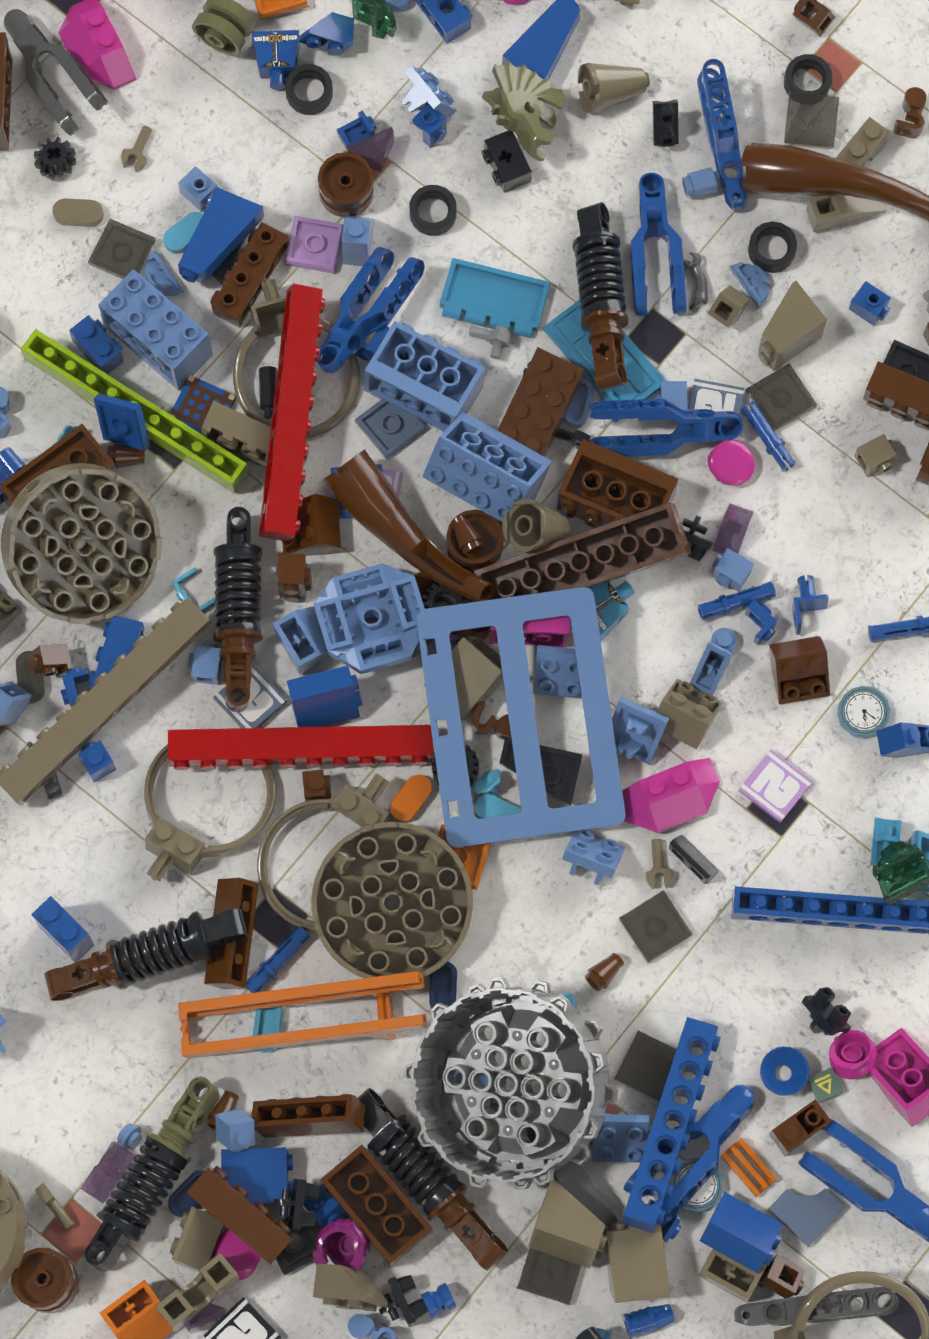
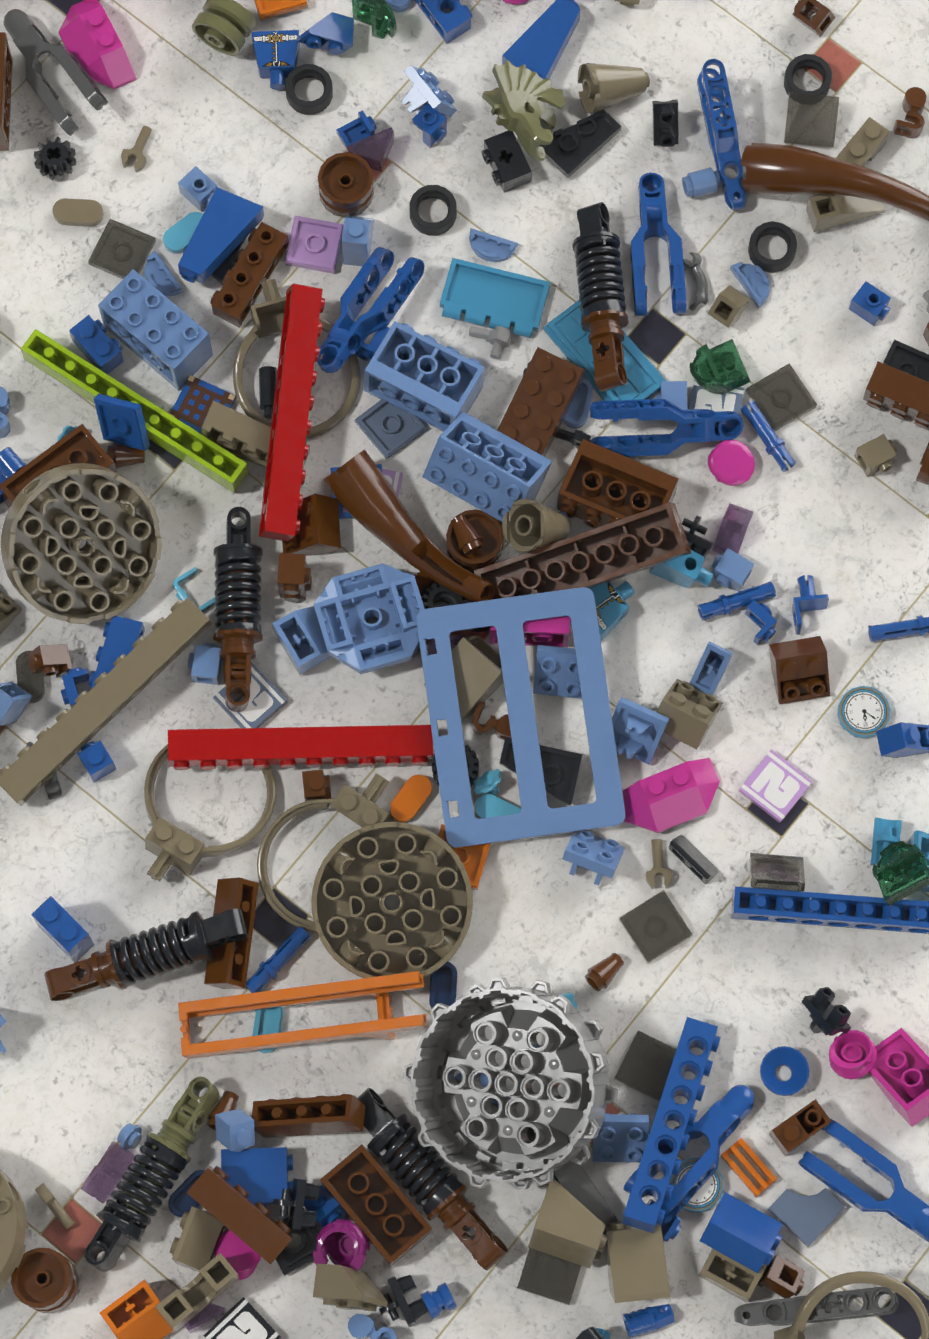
blue brick [287,665,363,727] -> none
medium blue plate [711,628,737,652] -> none
dark tan slope [758,281,827,371] -> none
sand green tile [808,1067,843,1103] -> none
none -> medium blue tile [469,228,518,262]
none -> black wing [540,110,621,178]
none -> dark azure torso [649,550,714,588]
none -> clear green slope [690,339,751,394]
none -> clear smoke tile [749,853,805,892]

